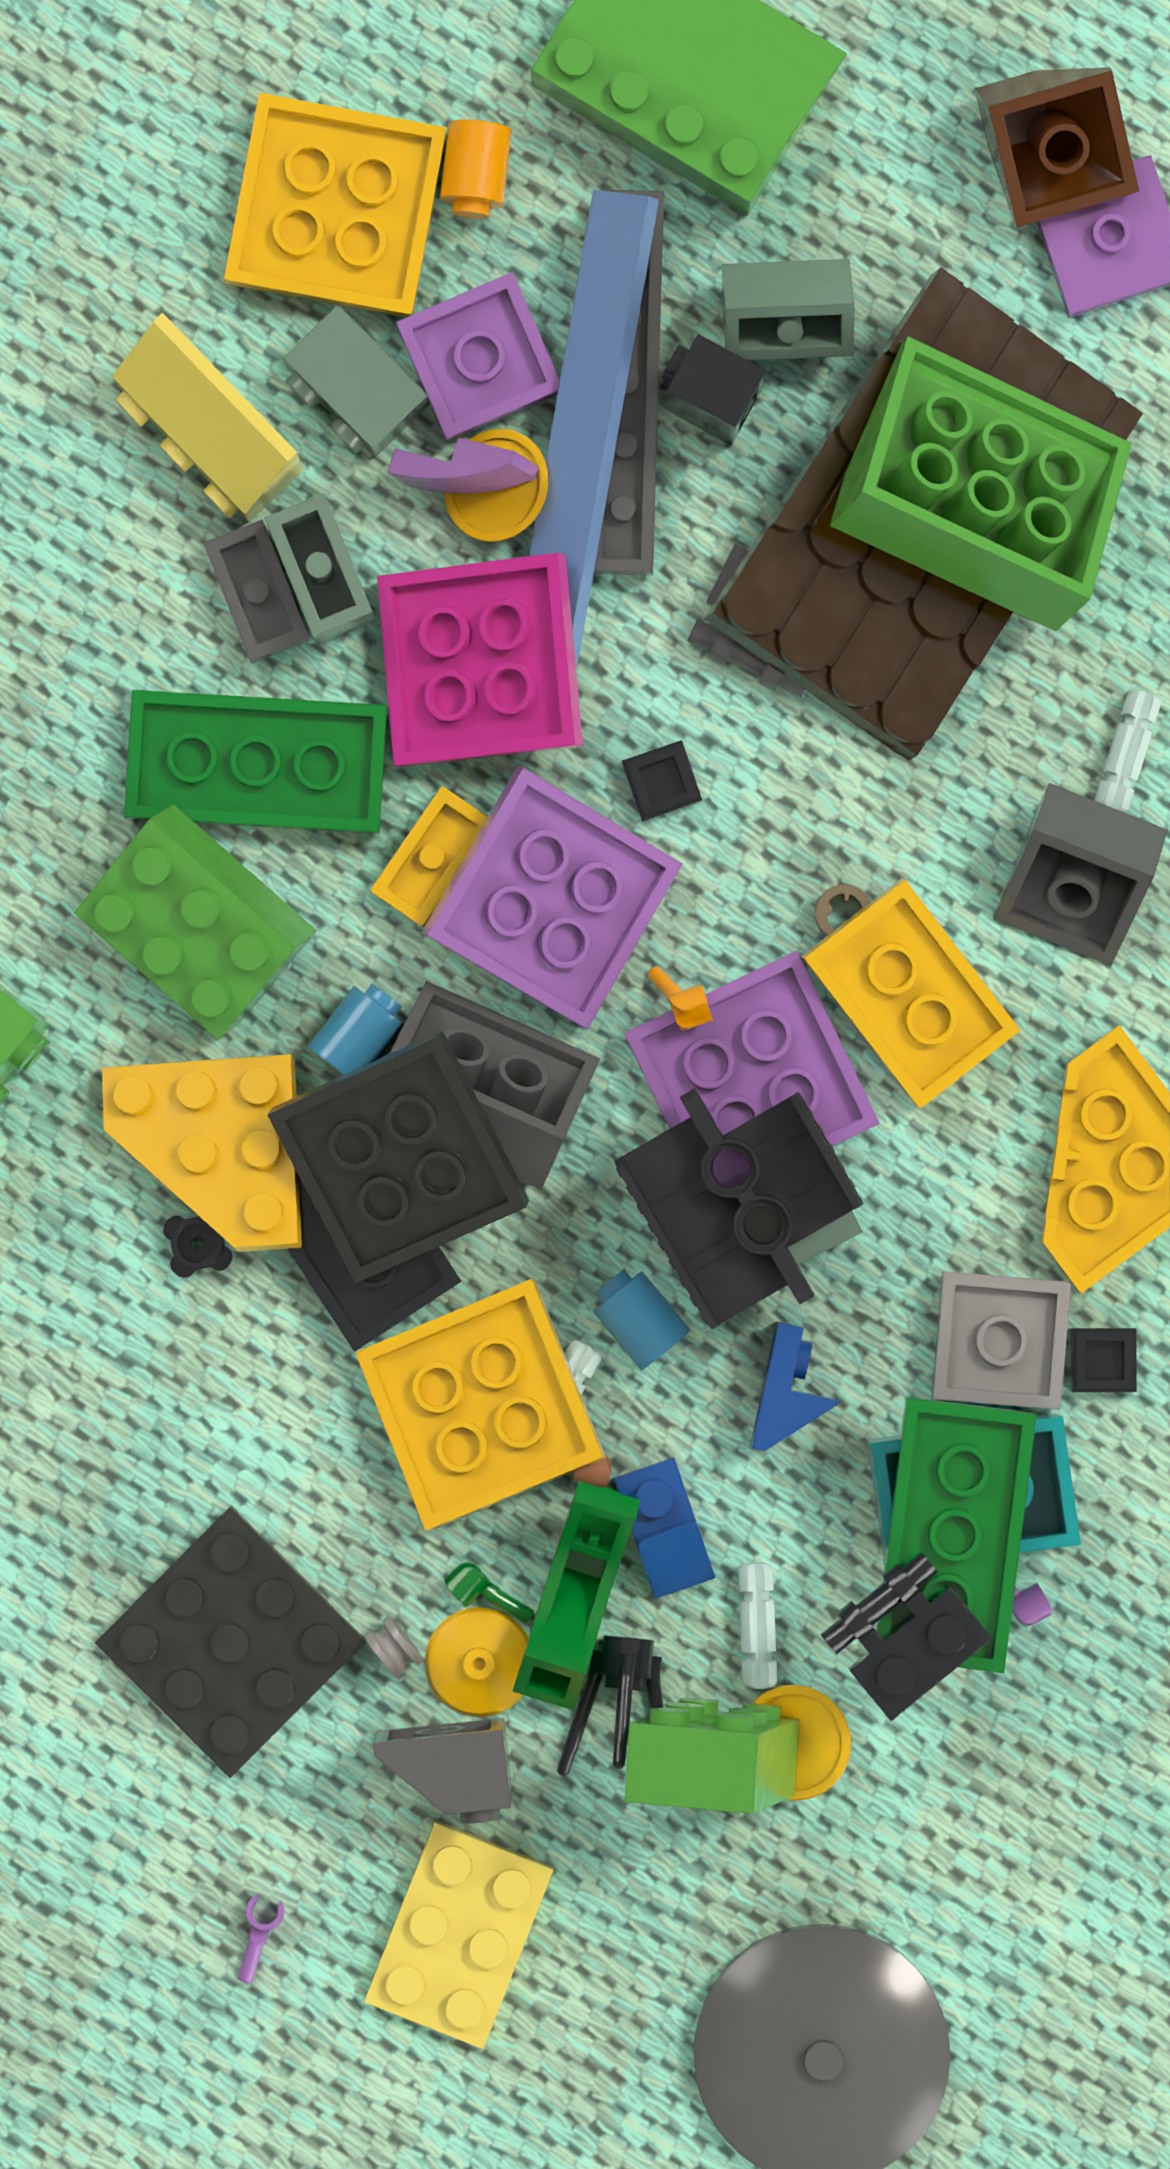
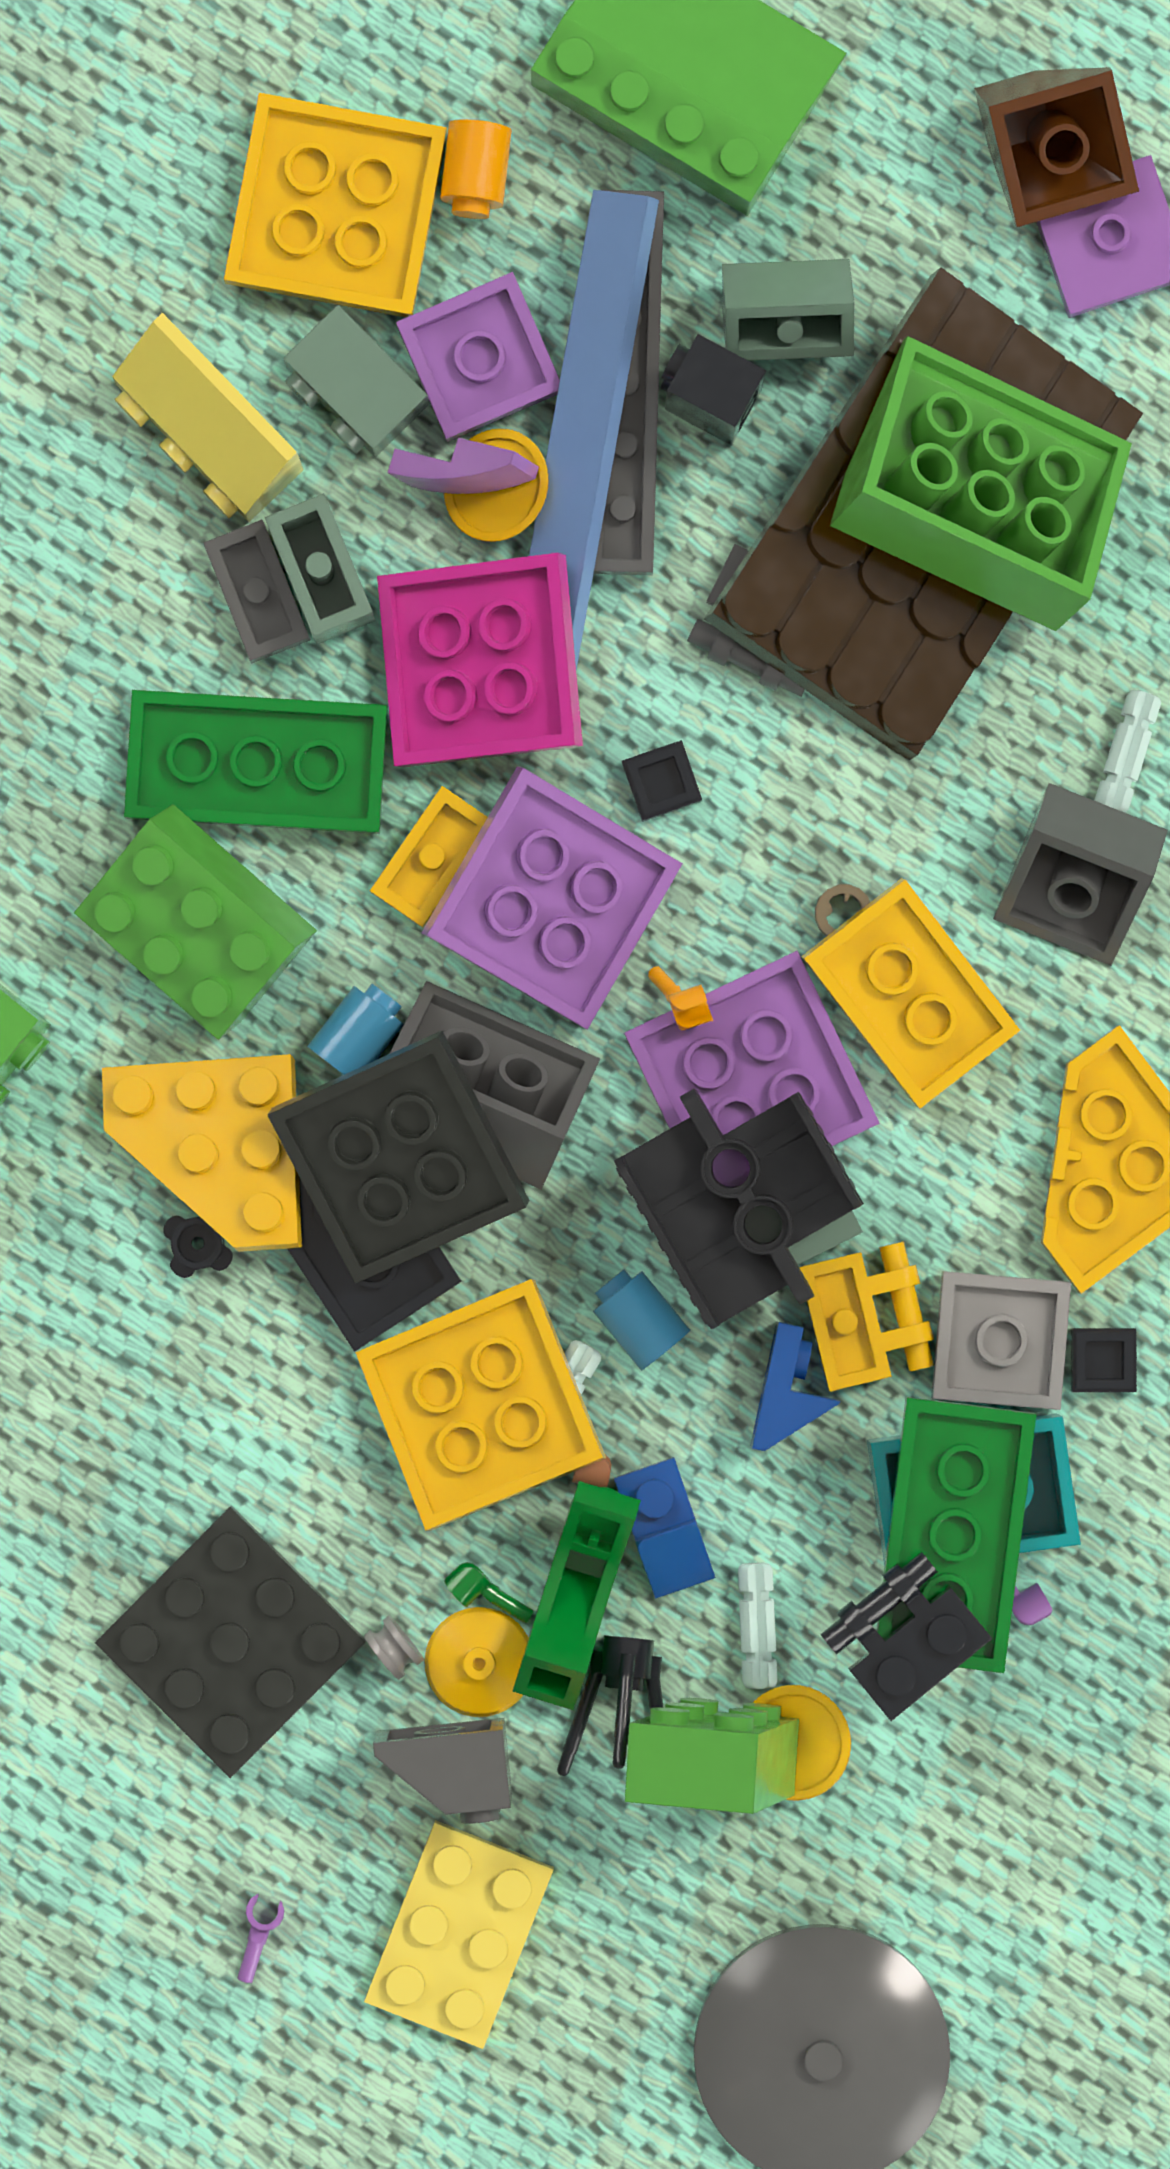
none -> yellow plate [799,1241,934,1392]

